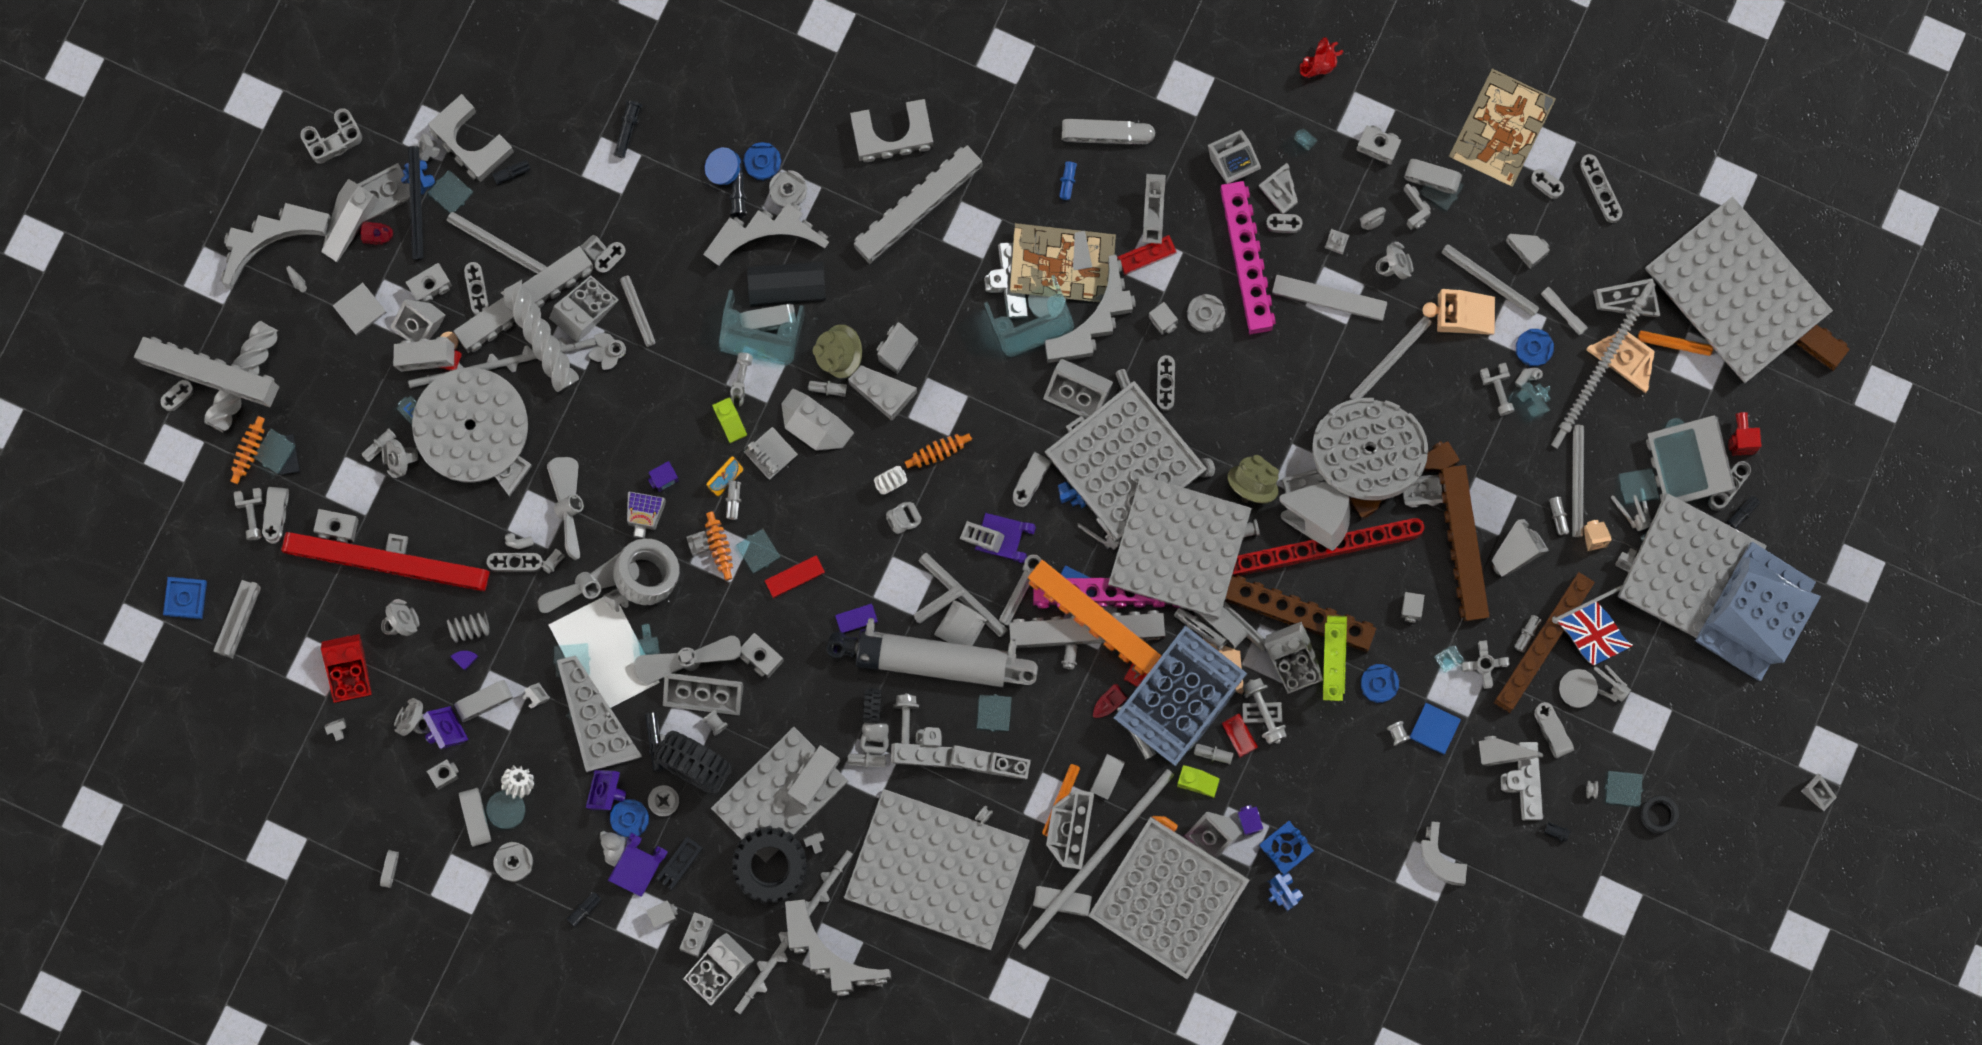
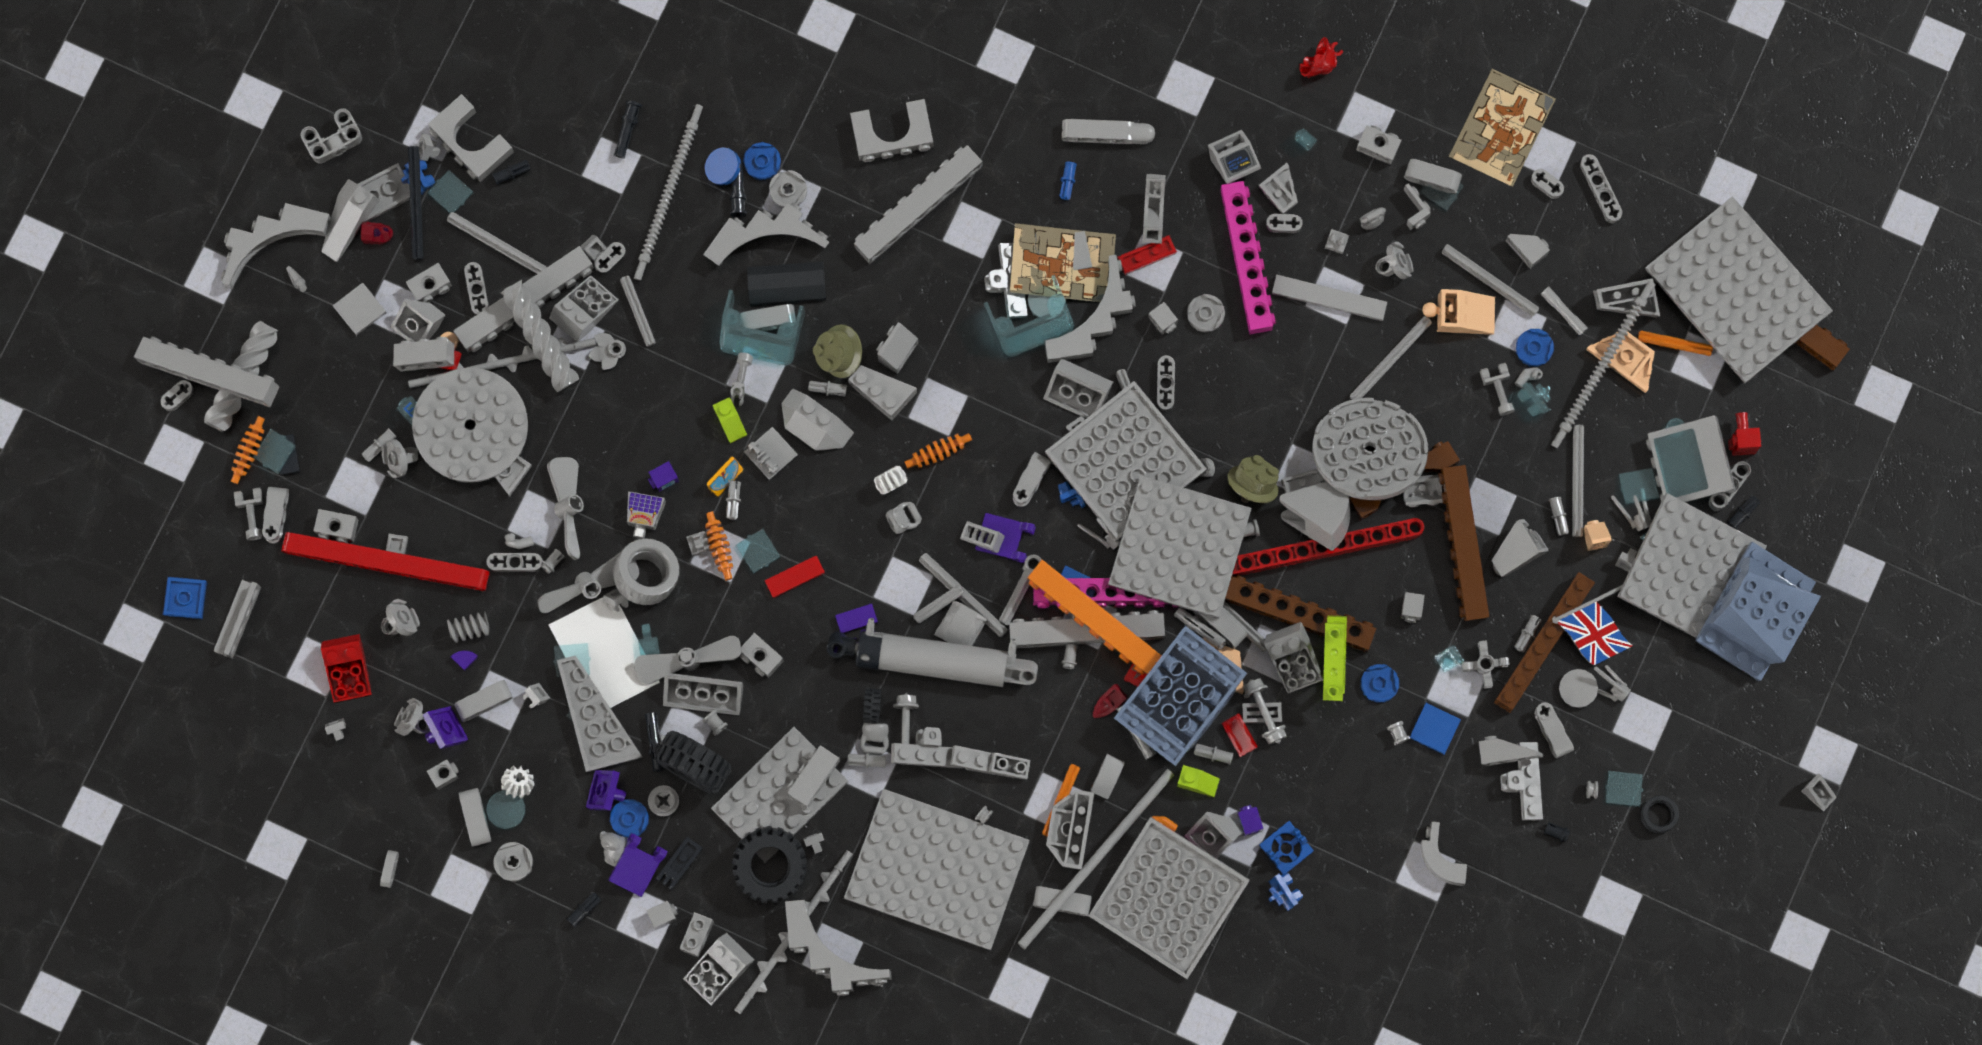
clear light blue piece [977,694,1011,732] -> none
none -> light grey hose [634,104,703,281]

